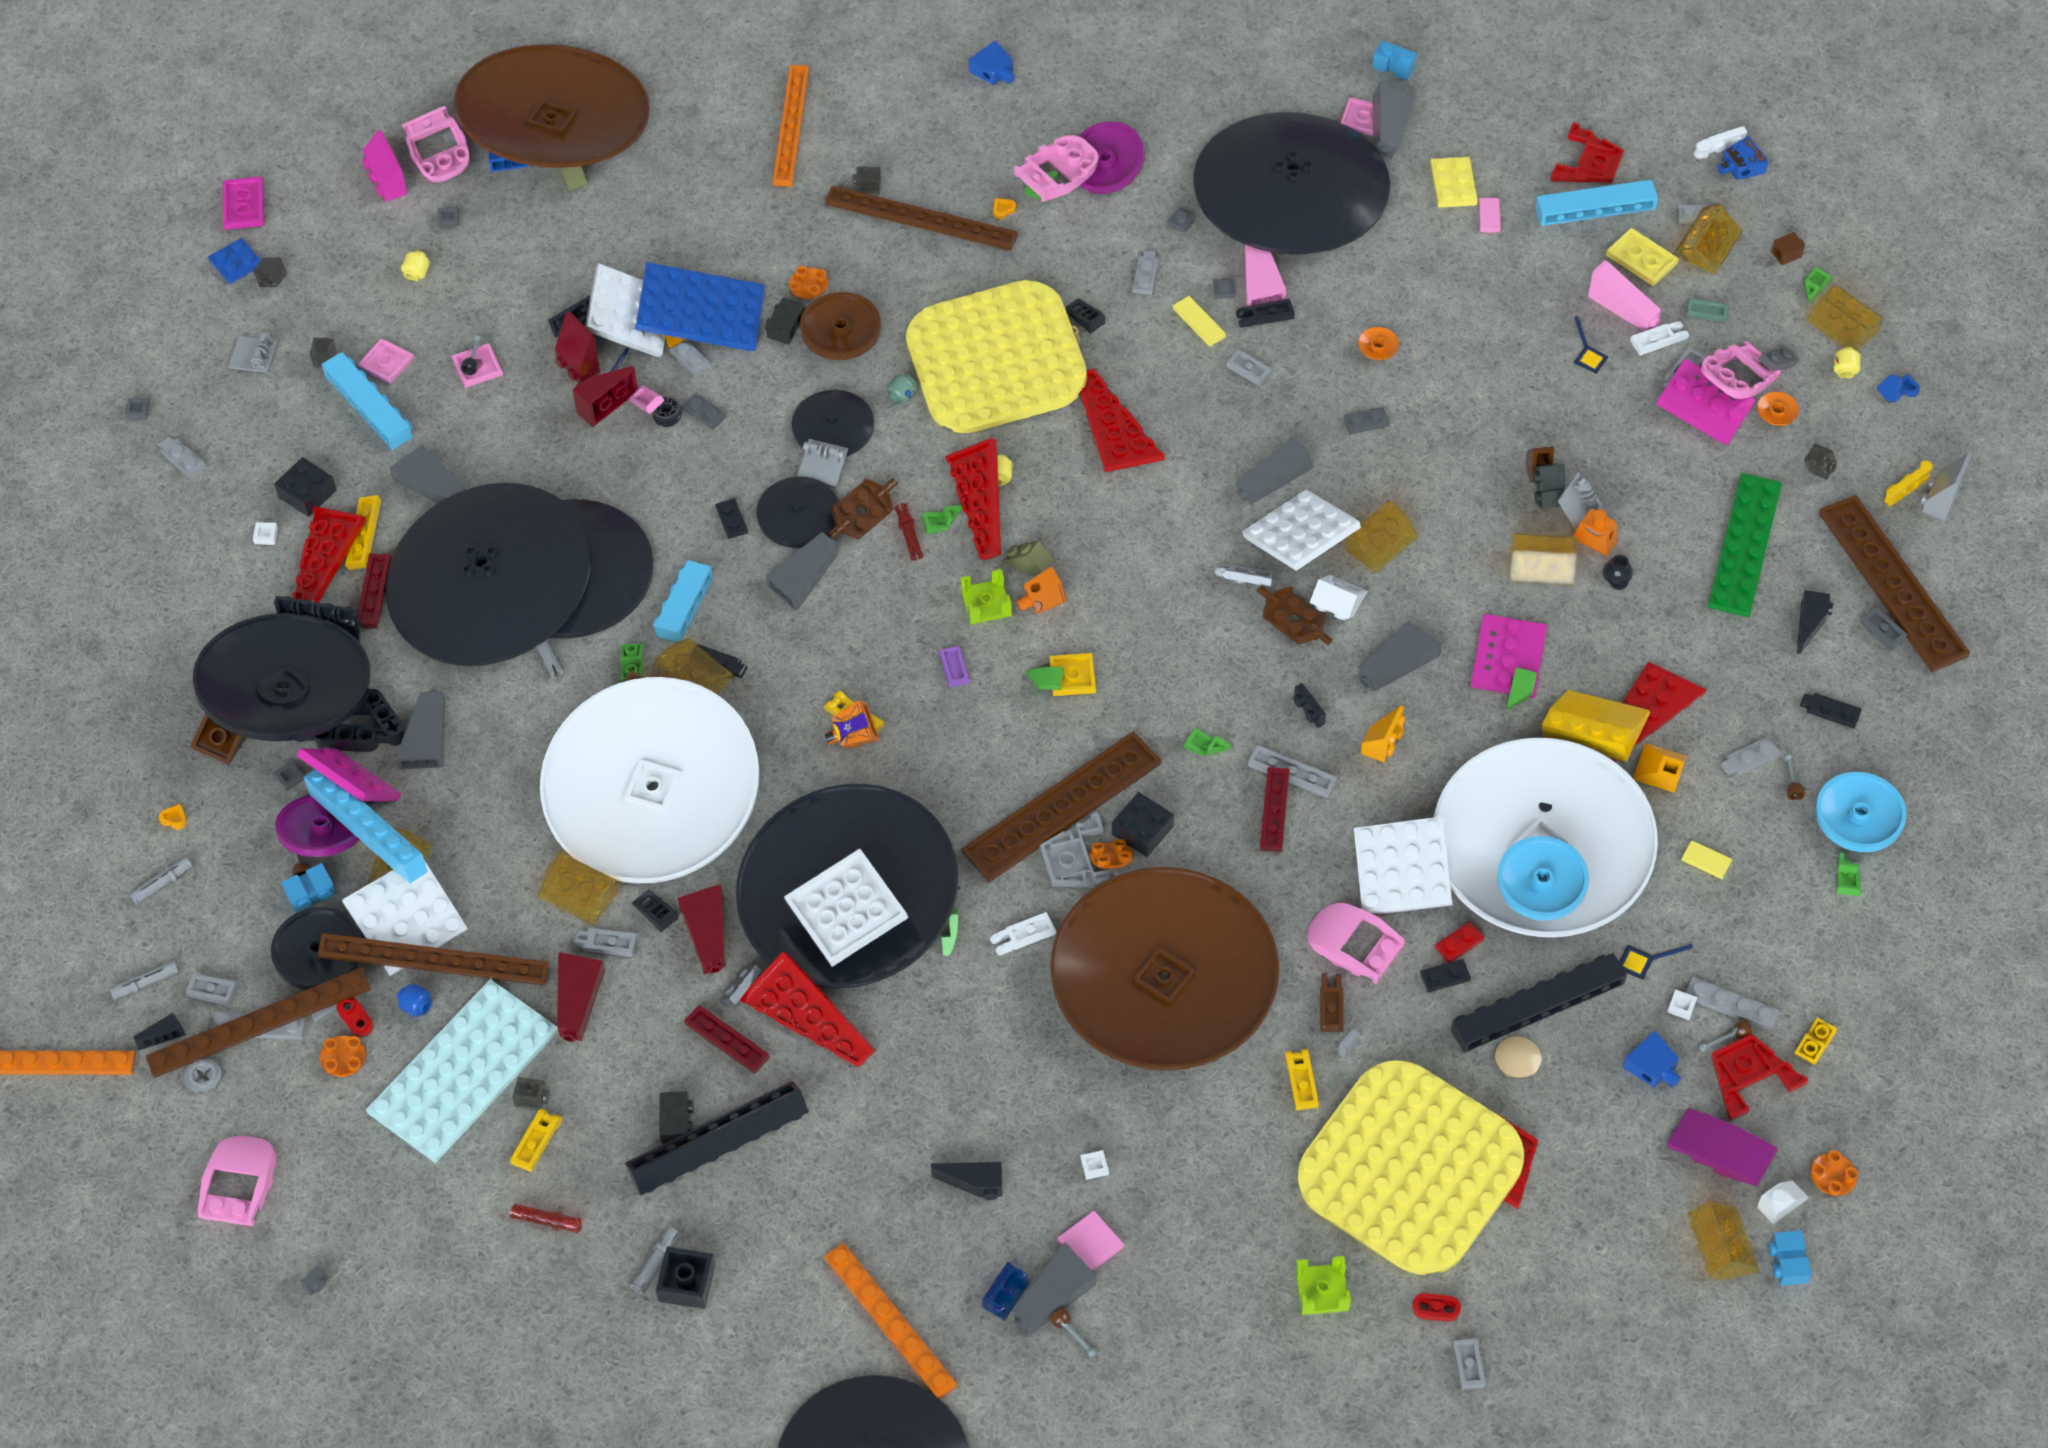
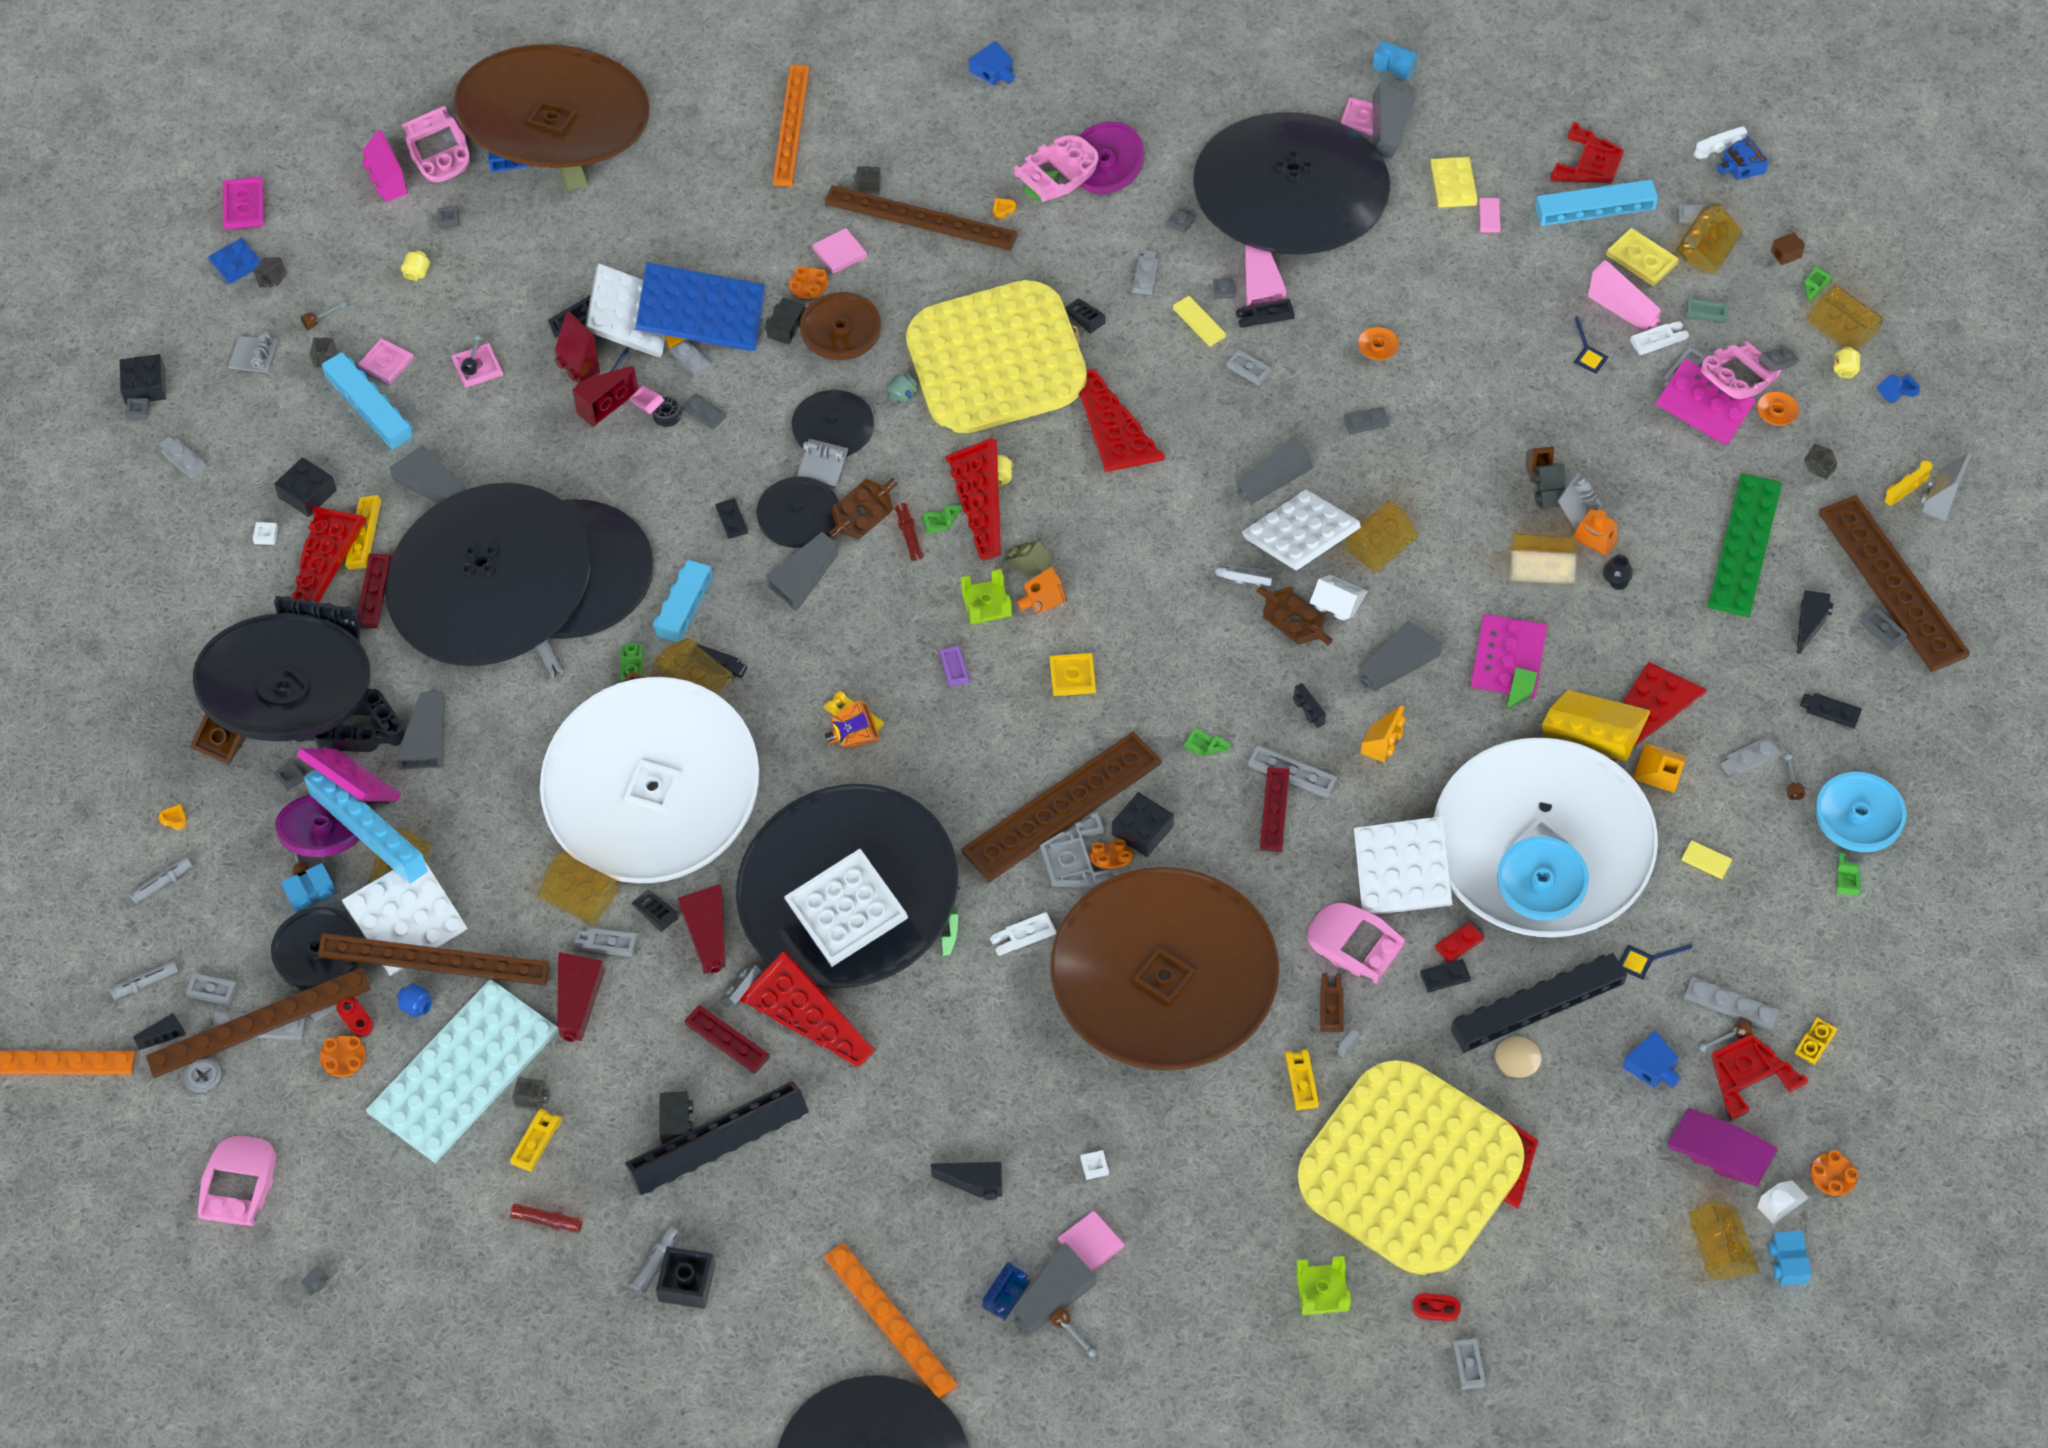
bright green slope [1026,667,1064,691] -> none
white plate [1667,990,1697,1020] -> none
none -> black brick [119,354,166,405]
none -> hinge [300,301,347,330]
none -> bright pink tile [812,228,867,274]

